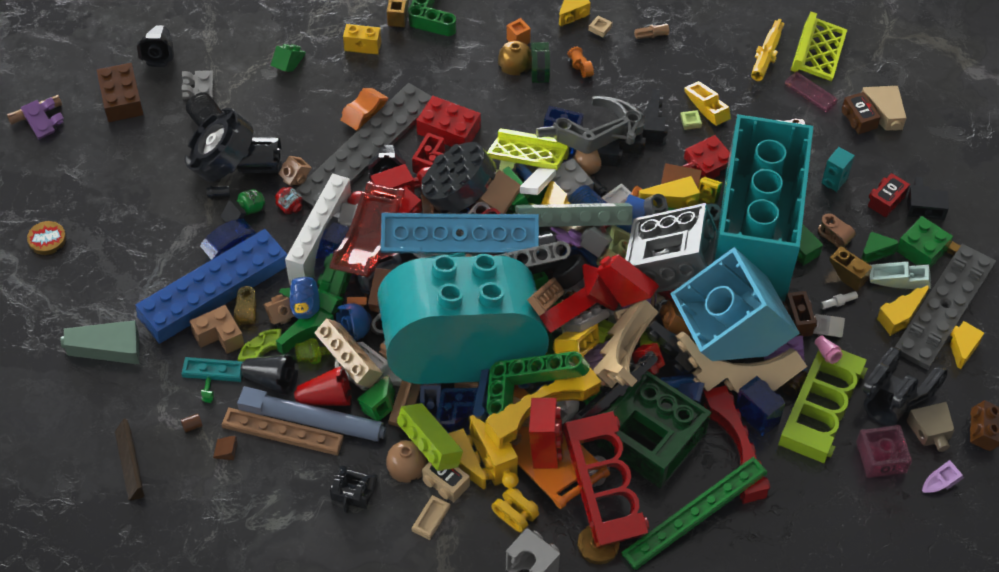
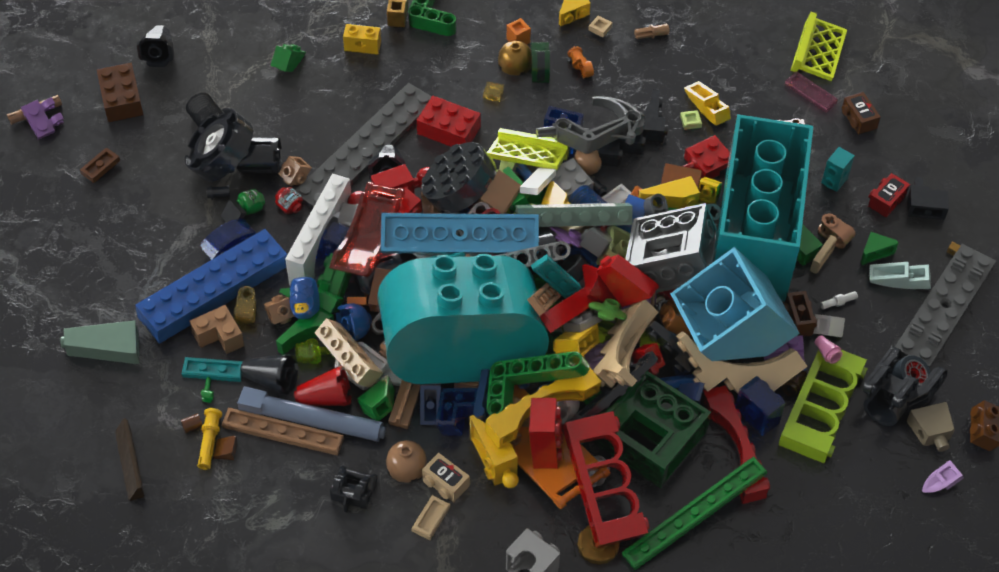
tile [27,221,66,255] -> none
light grey plate [182,71,213,102] -> none
lime tile [238,329,282,362] -> none
orange brick [340,88,388,130] -> none
lime brick [397,403,463,471] -> none
red brick [412,133,445,174] -> none
yellow slope [448,428,488,489] -> none
yellow brick [491,488,539,533] -> none
yellow piece [751,19,784,81] -> none
pearl gold slope [829,246,872,291] -> none
clear pink brick [856,425,912,478] -> none
tan slope [862,86,906,131] -> none
yellow slope [877,285,929,336] -> none
green brick [896,216,953,268] -> none
yellow slope [950,321,984,369] -> none
none -> reddish brown plate [80,148,120,183]
none -> yellow pin [197,408,222,470]
none -> clear yellow tile [483,81,504,102]
none -> teal tile [531,254,582,299]
none -> bright green plate [588,298,627,321]
none -> tan tile [810,235,837,274]
none -> wheel [892,355,931,388]

